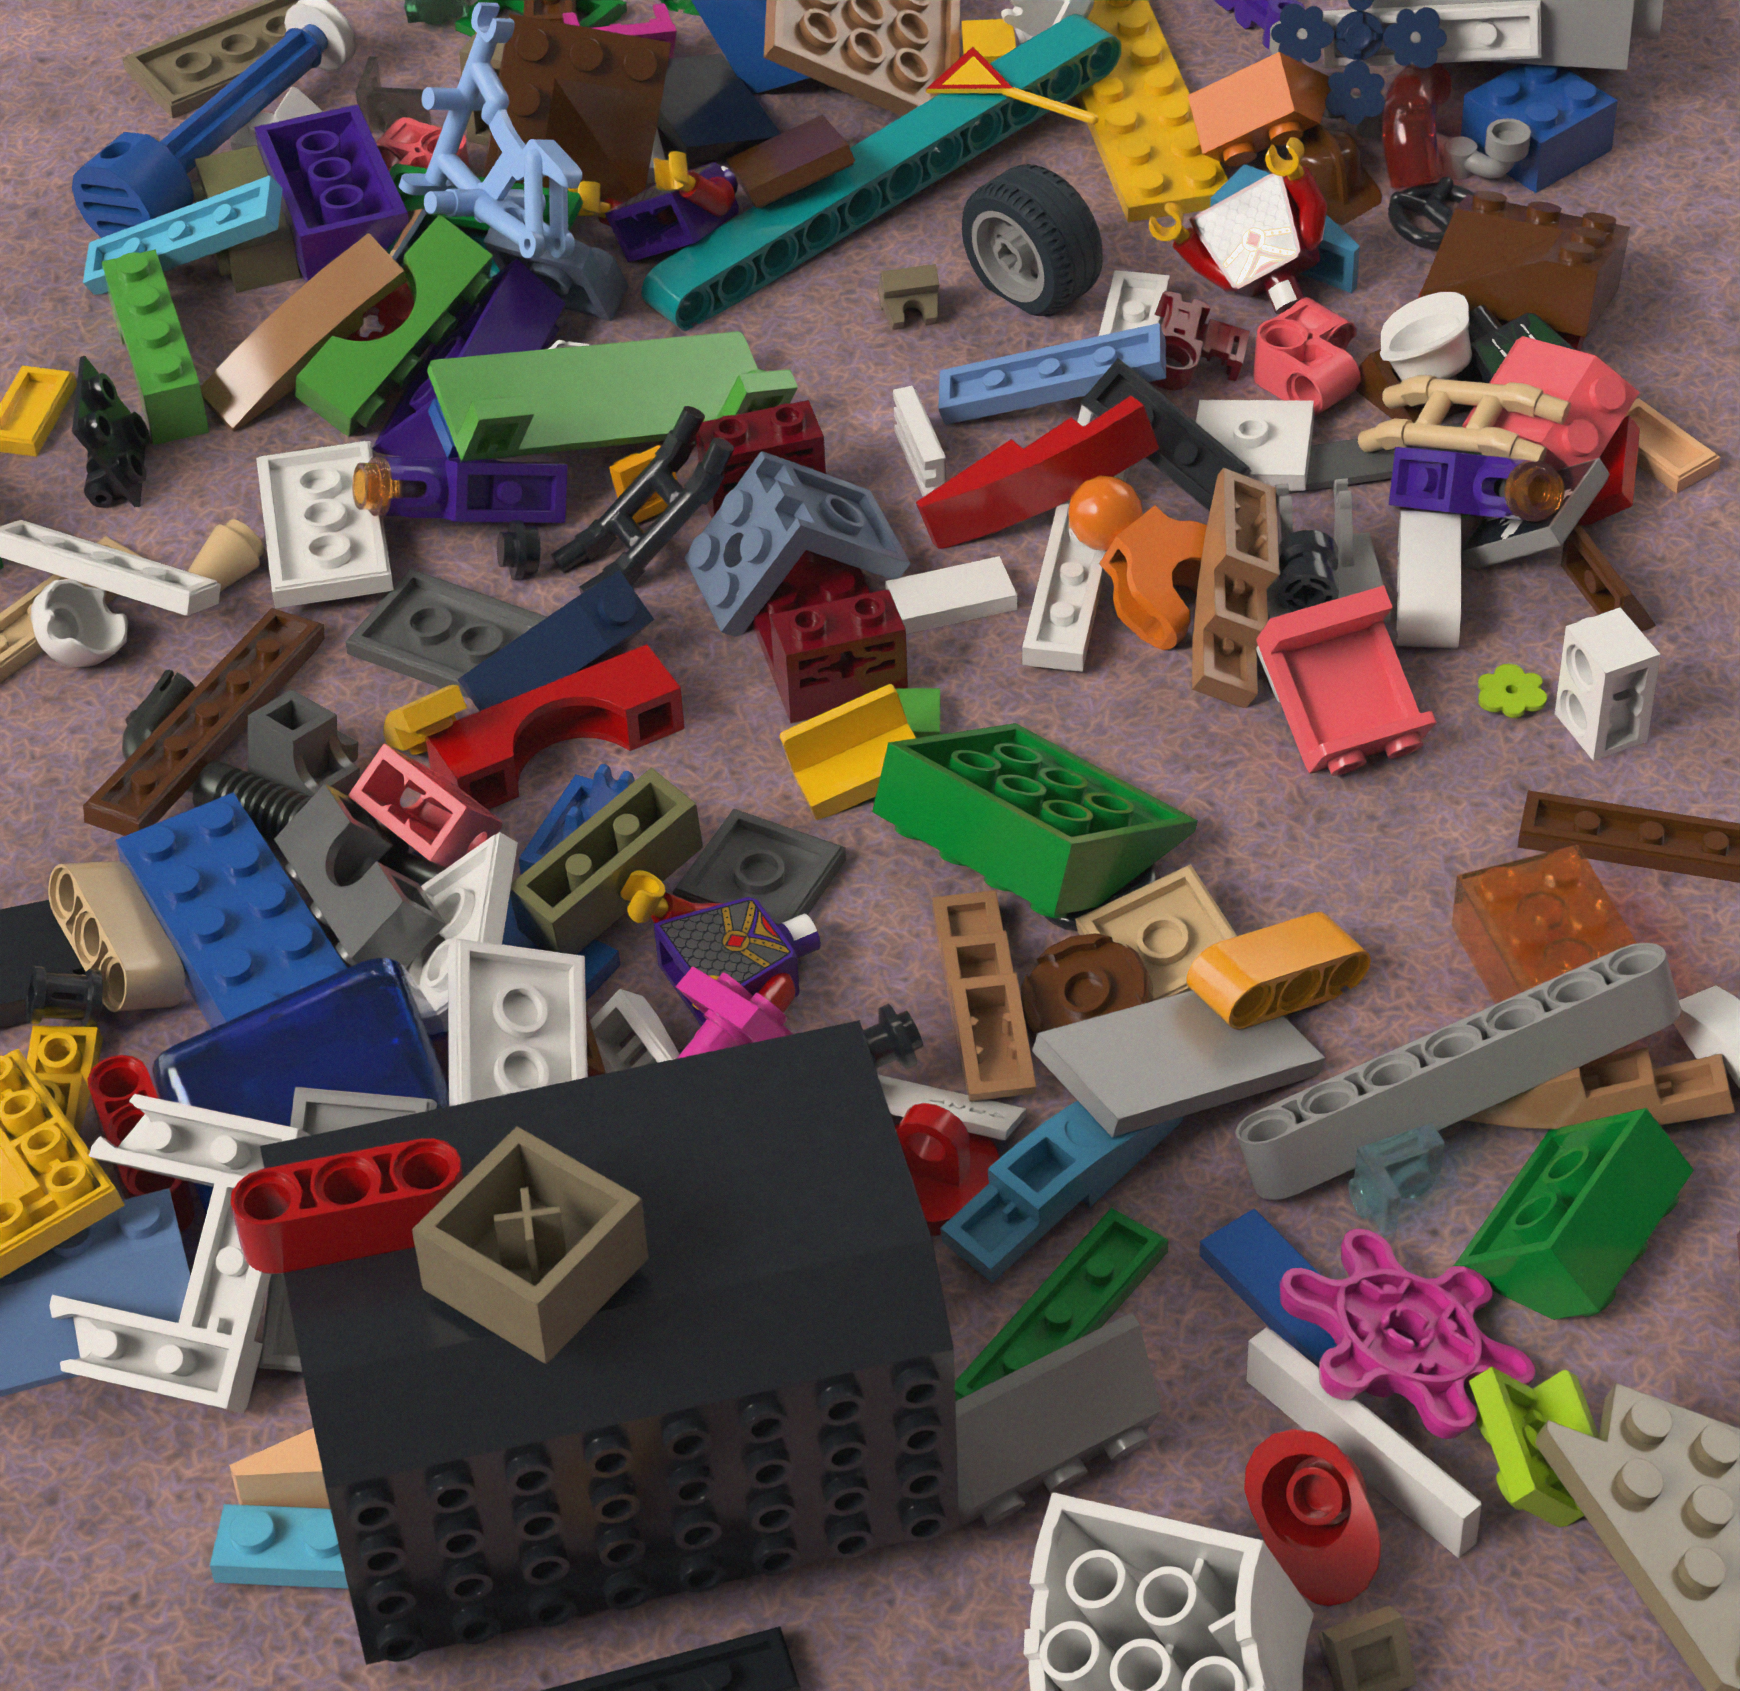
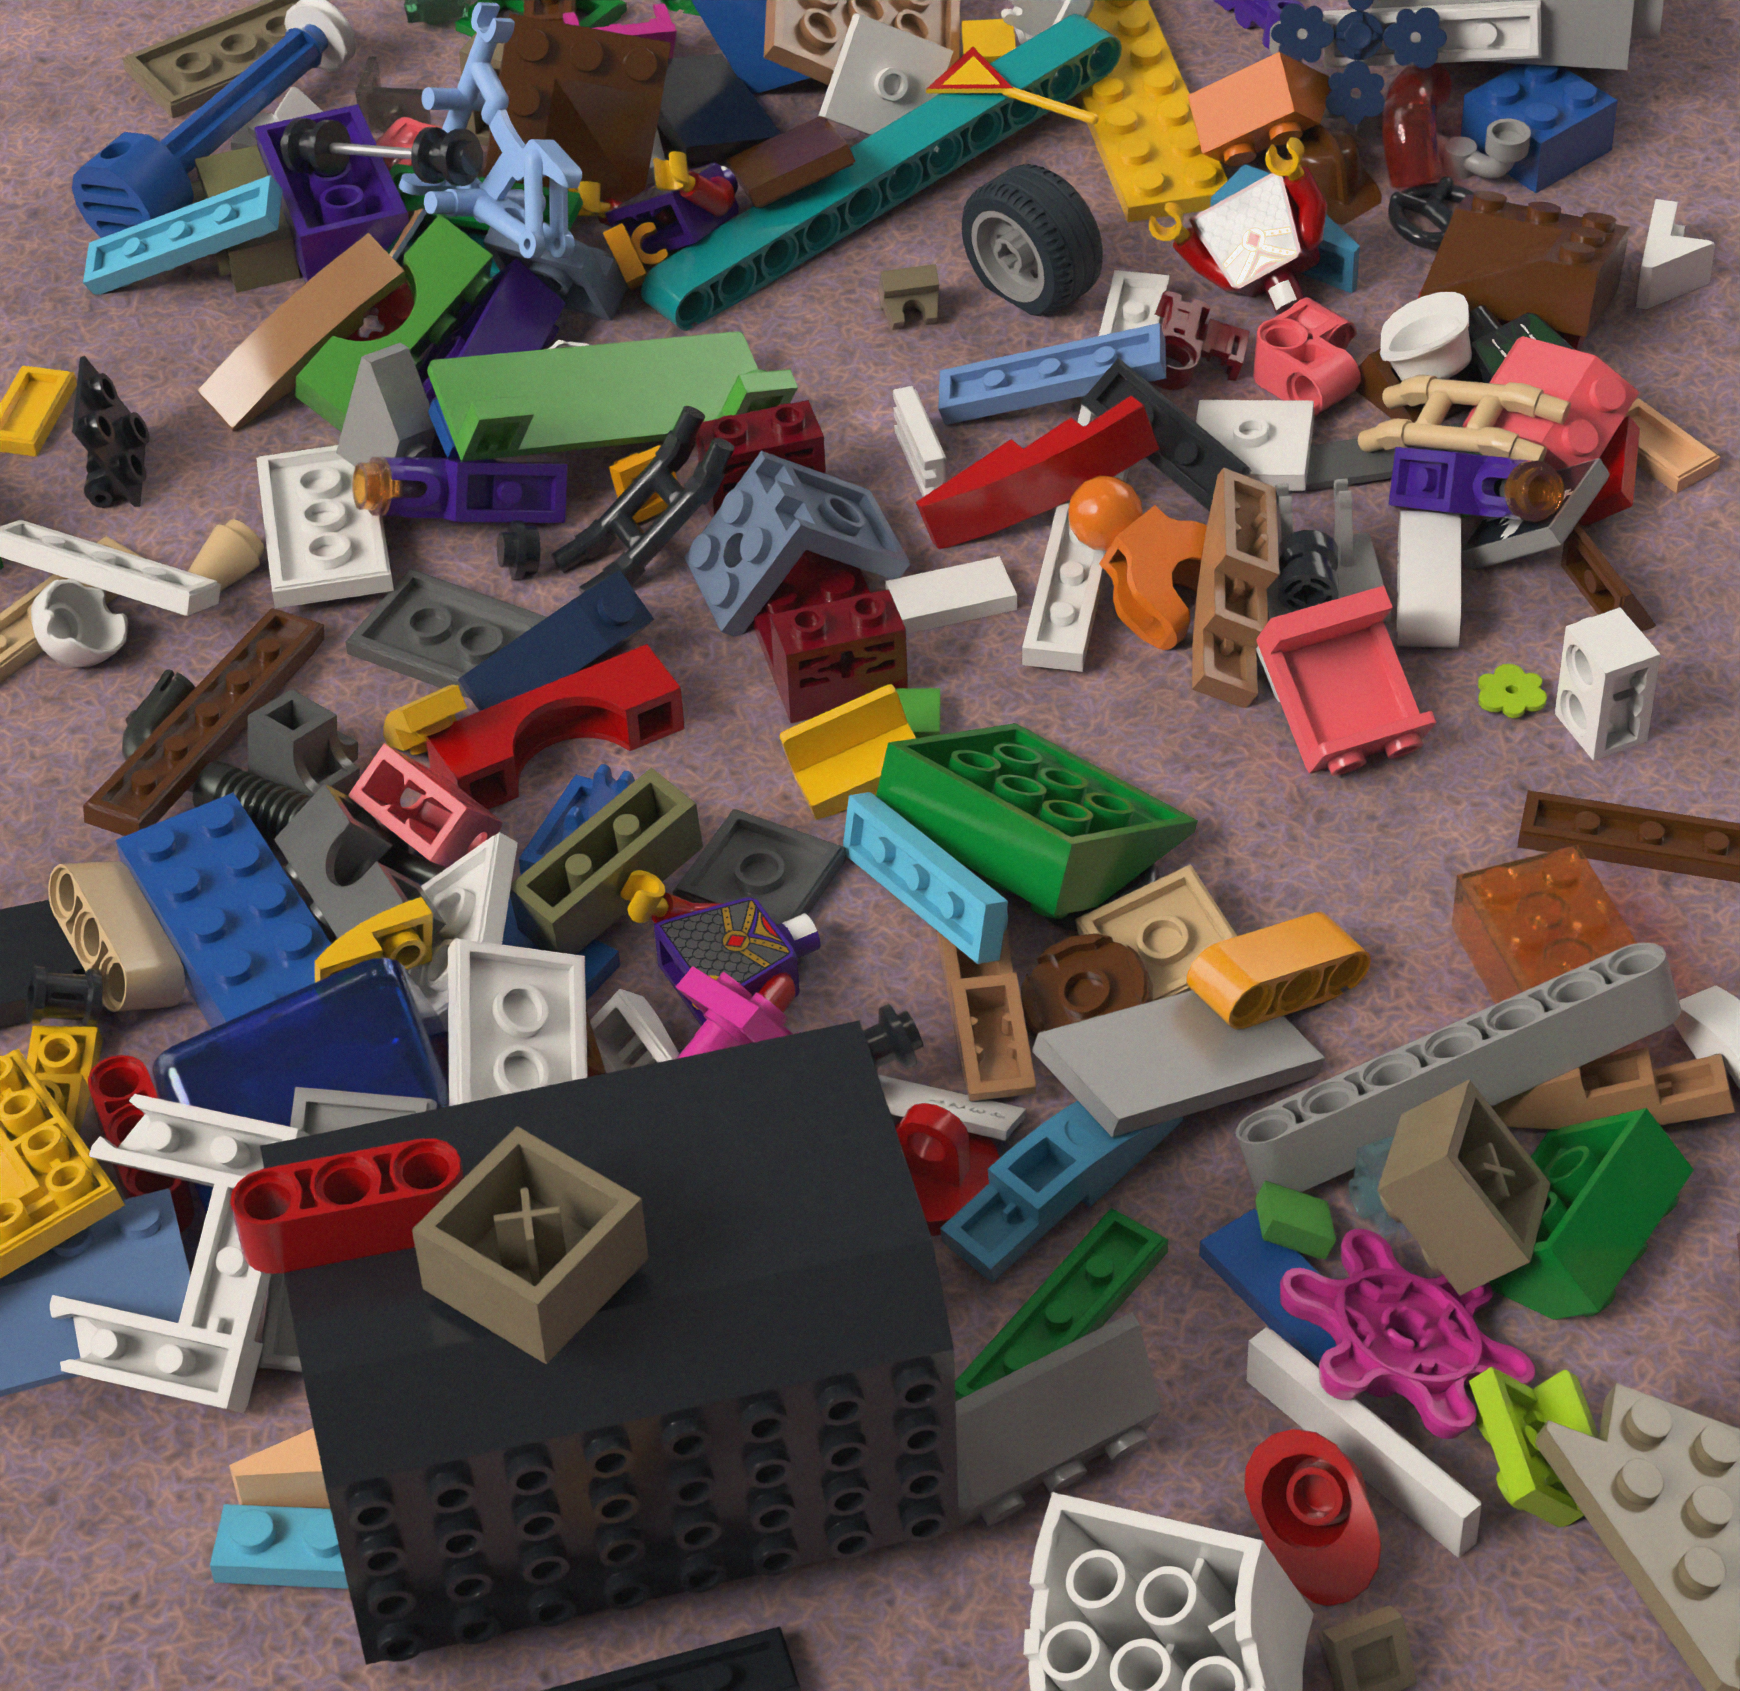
bright green arch [101,249,209,445] -> none
none -> black axle [281,118,483,186]
none -> yellow slope [315,897,433,1018]
none -> light grey slope [336,342,436,482]
none -> light orange tile [603,222,670,290]
none -> white plate [818,13,953,136]
none -> medium azure plate [843,792,1008,964]
none -> bright green tile [1255,1180,1336,1259]
none -> dark tan brick [1377,1079,1550,1295]
none -> white slope [1636,199,1715,309]

